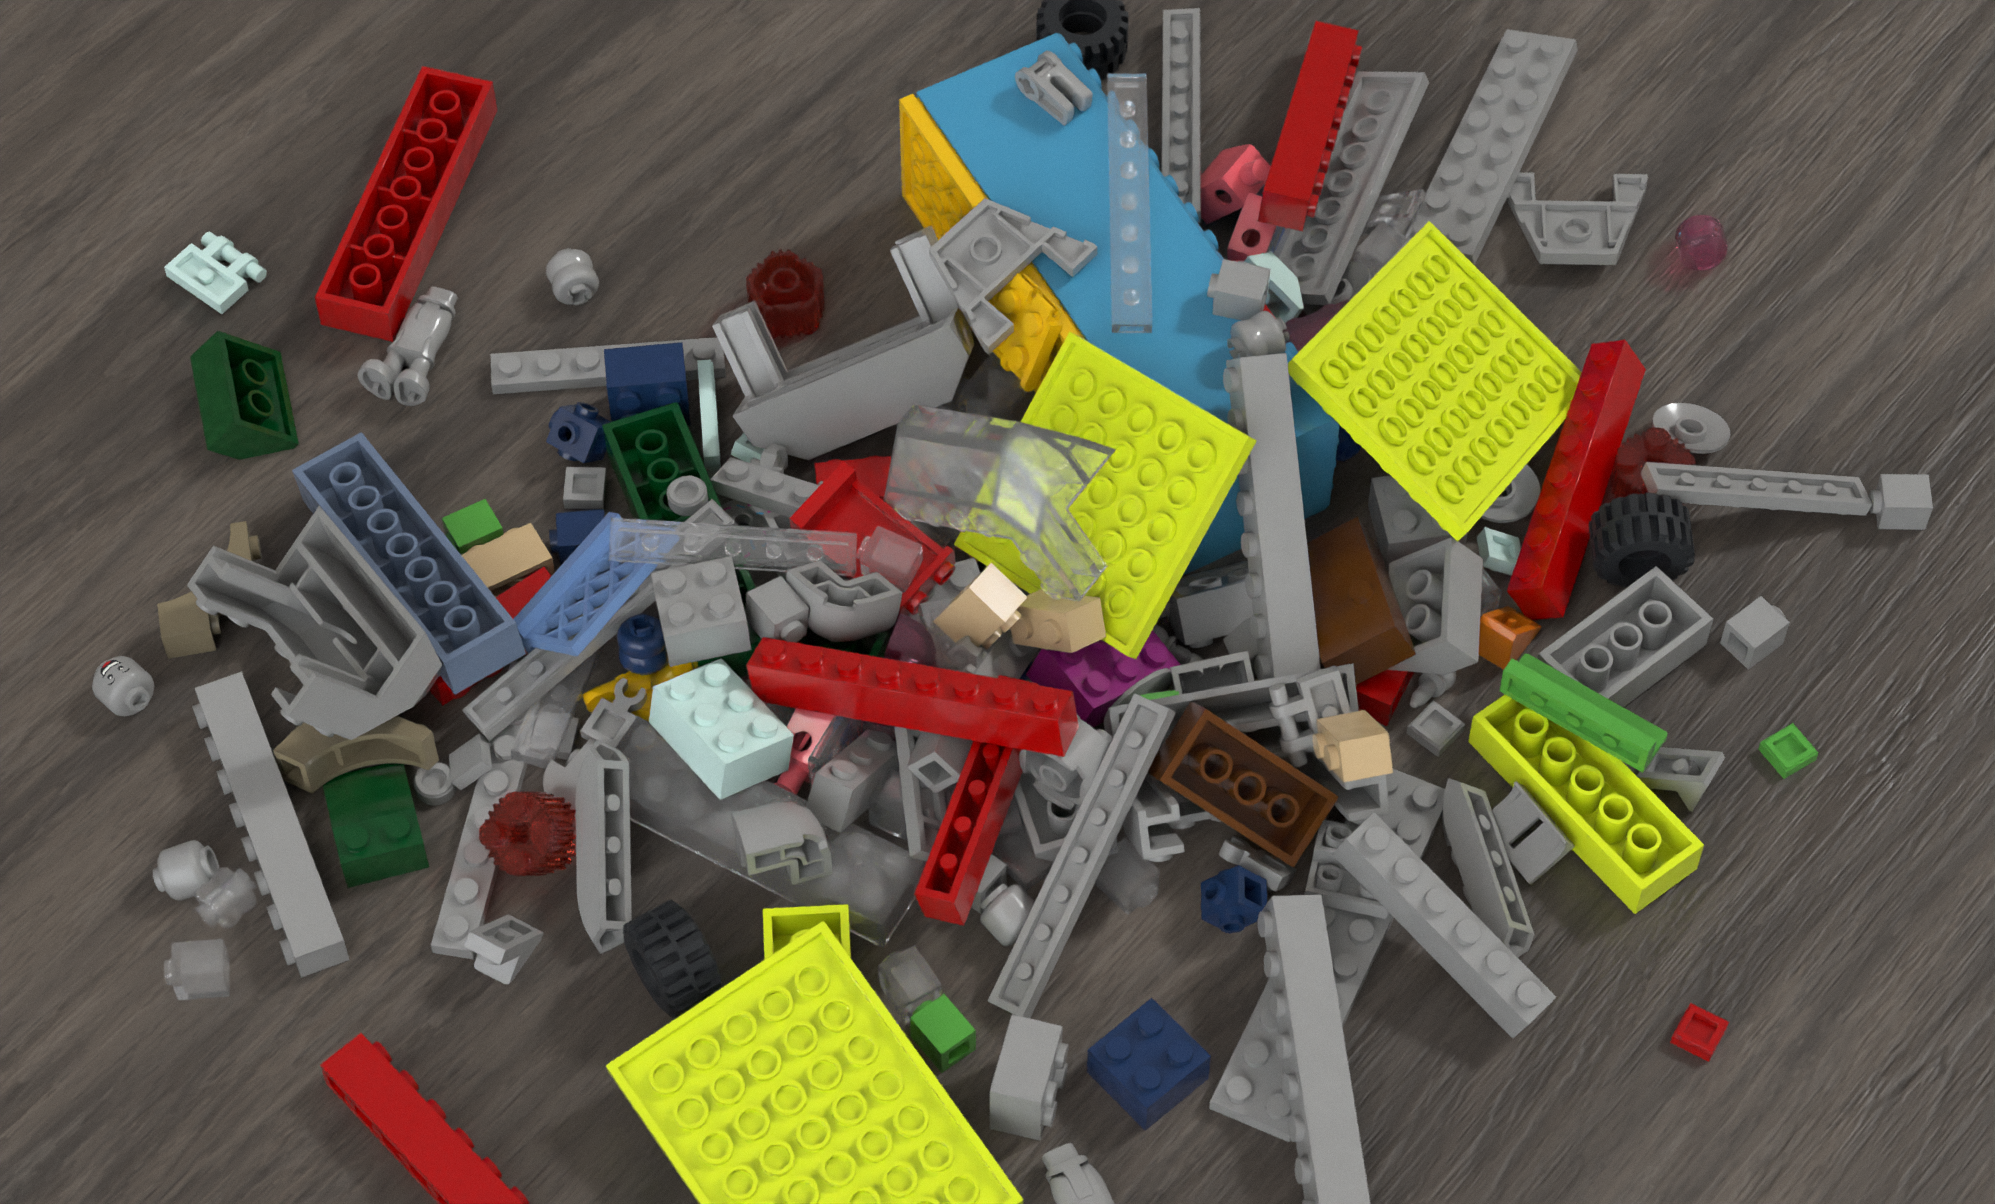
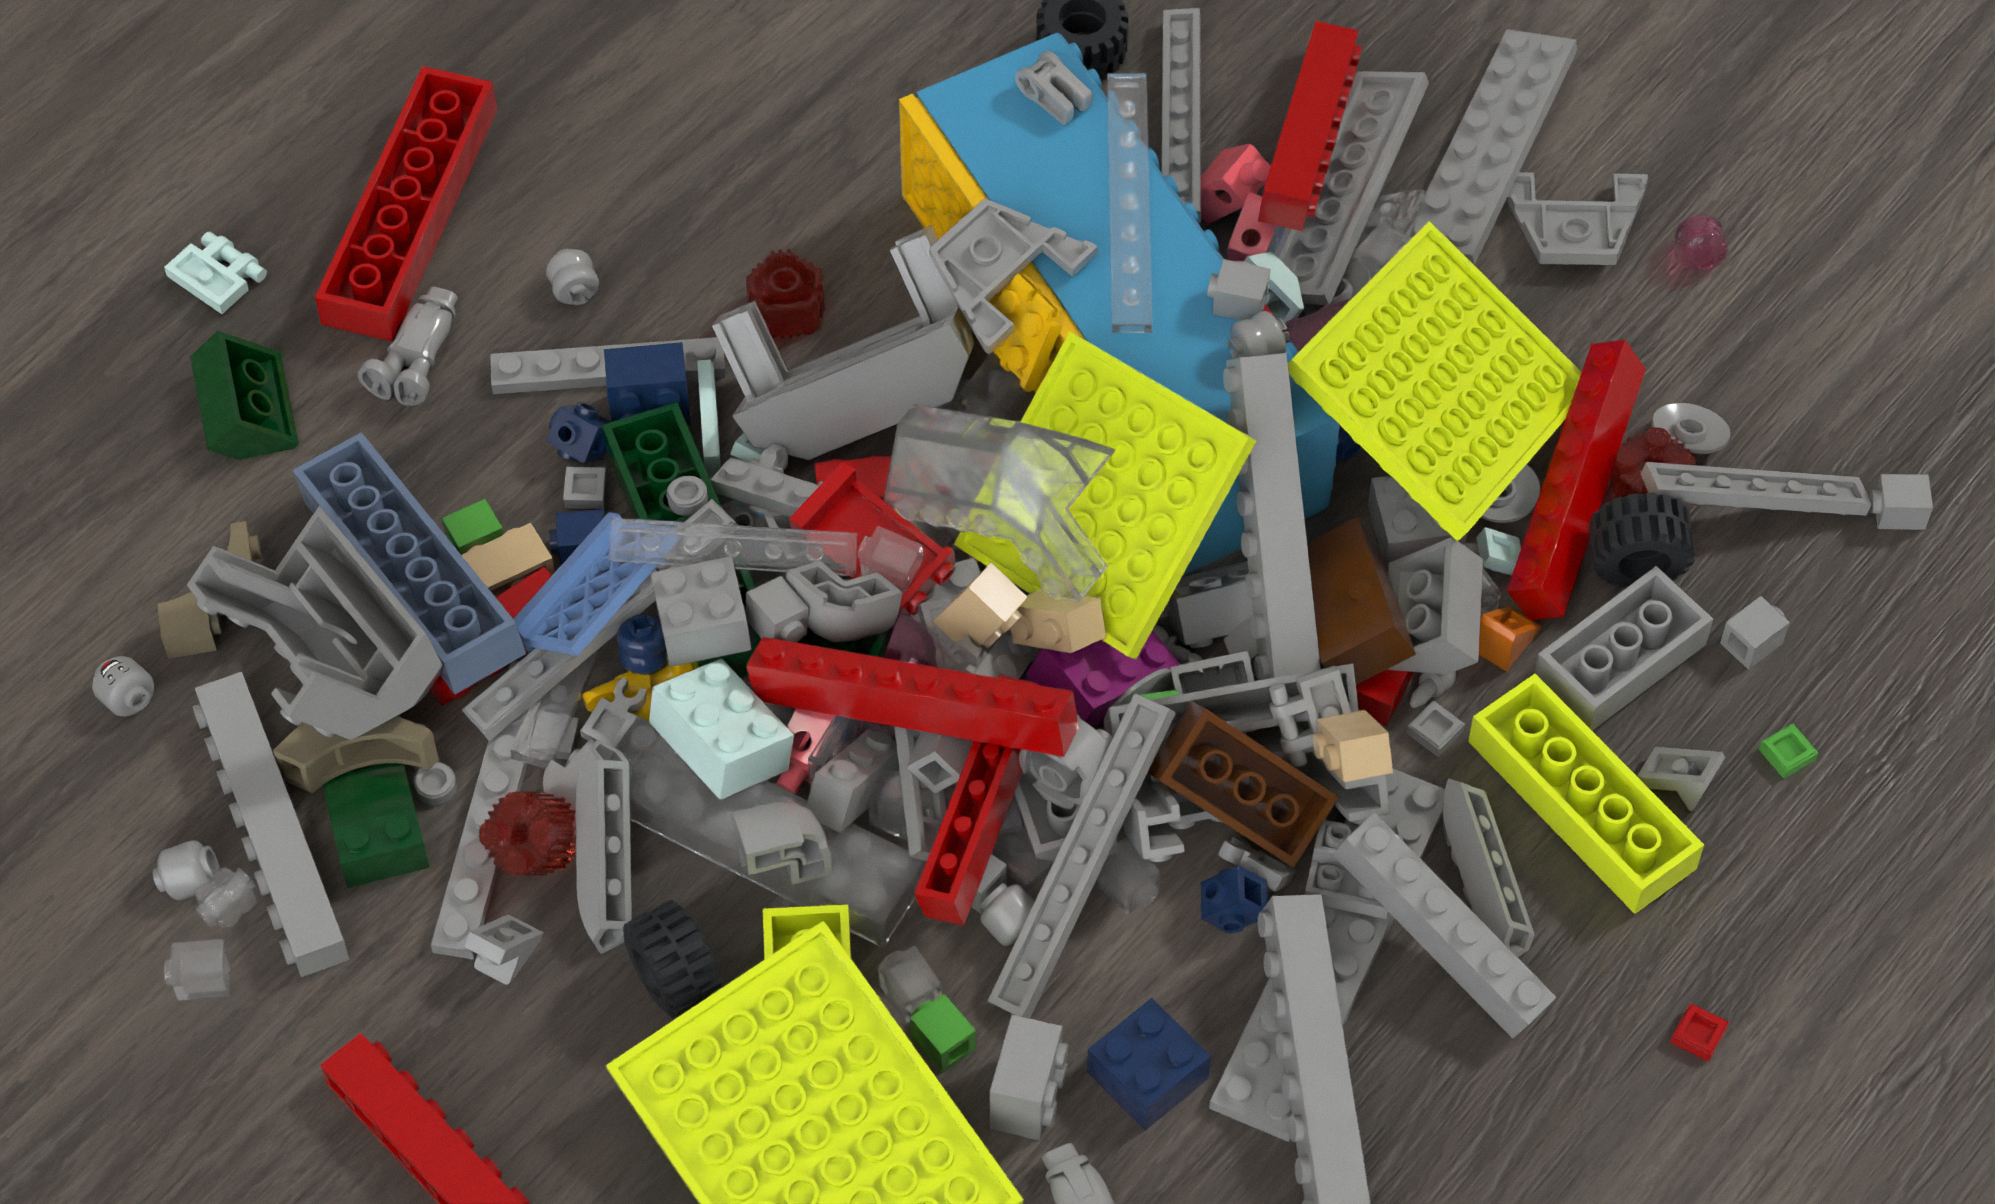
light grey tile [449,733,492,790] -> none
light grey piece [1492,781,1575,885] -> none
bright green panel [1499,654,1668,773] -> none

